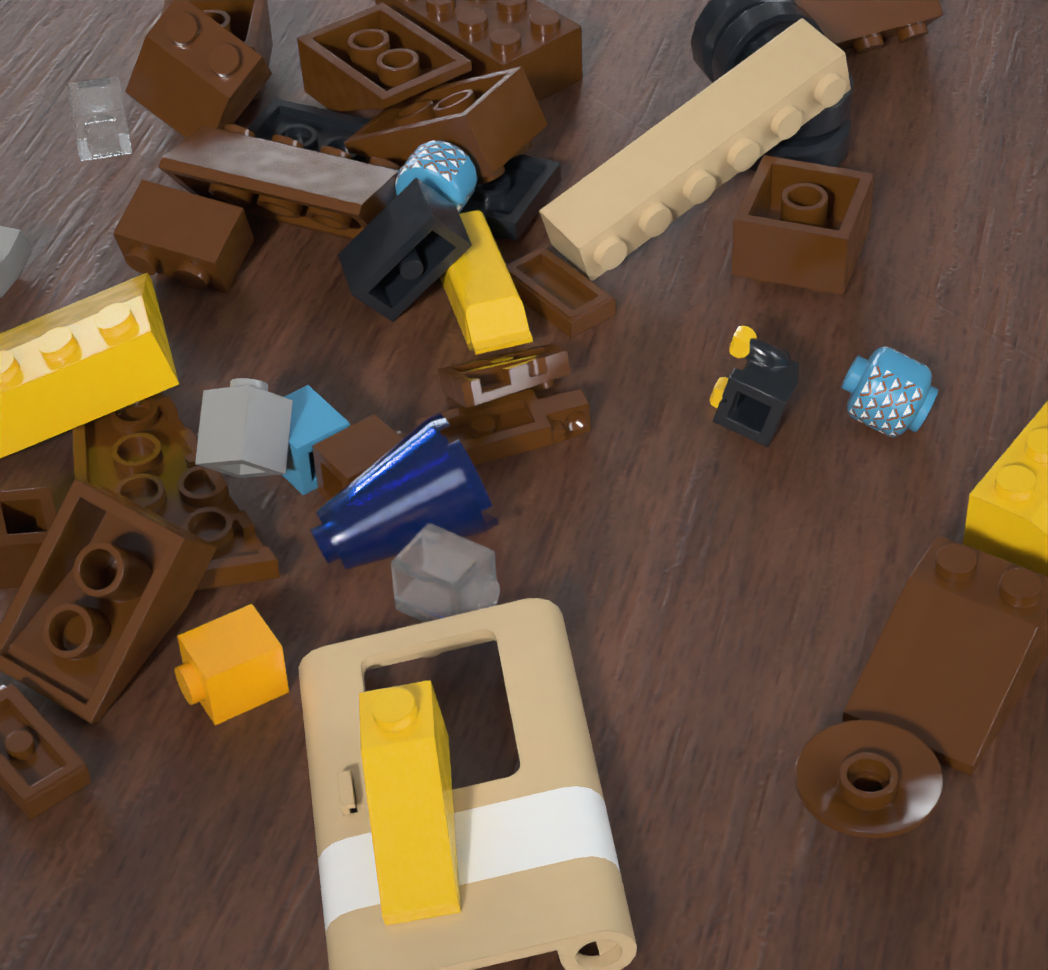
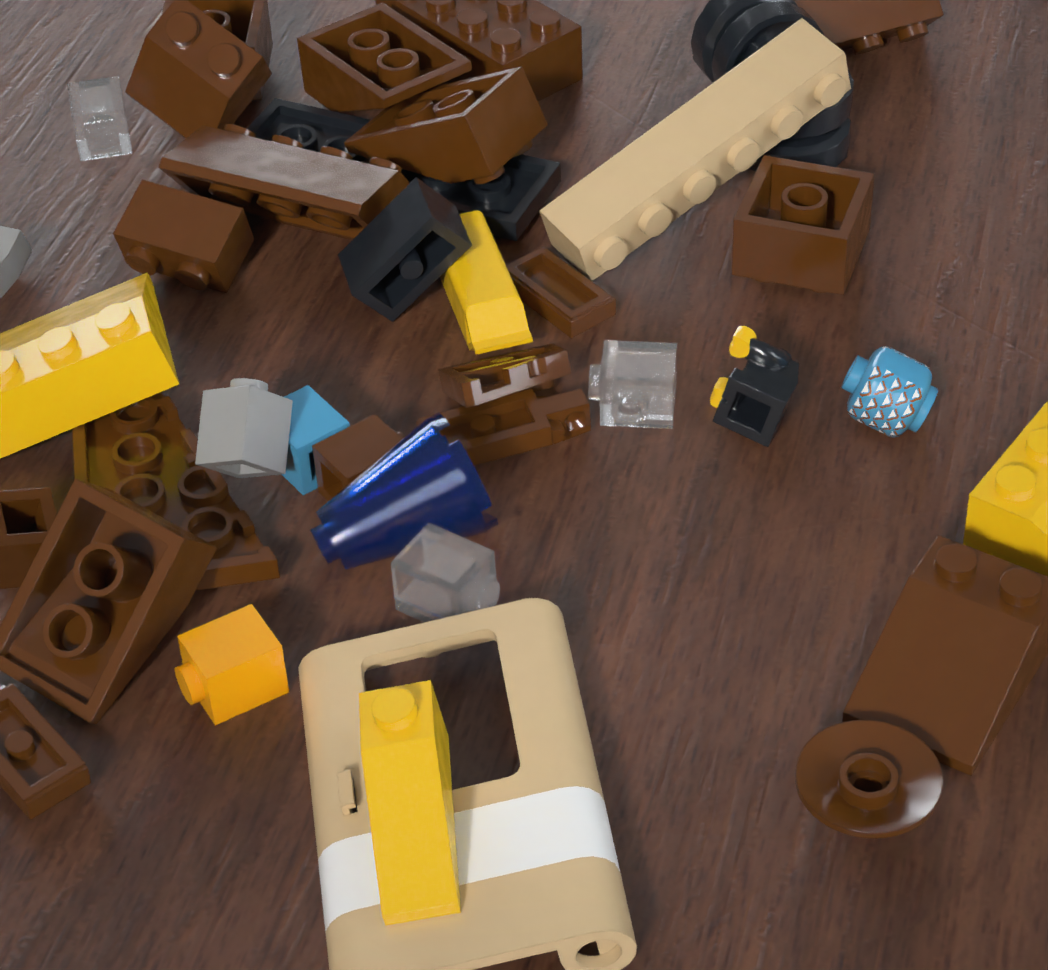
dark azure head [395,140,477,213] -> none
none -> clear brick [588,340,677,429]

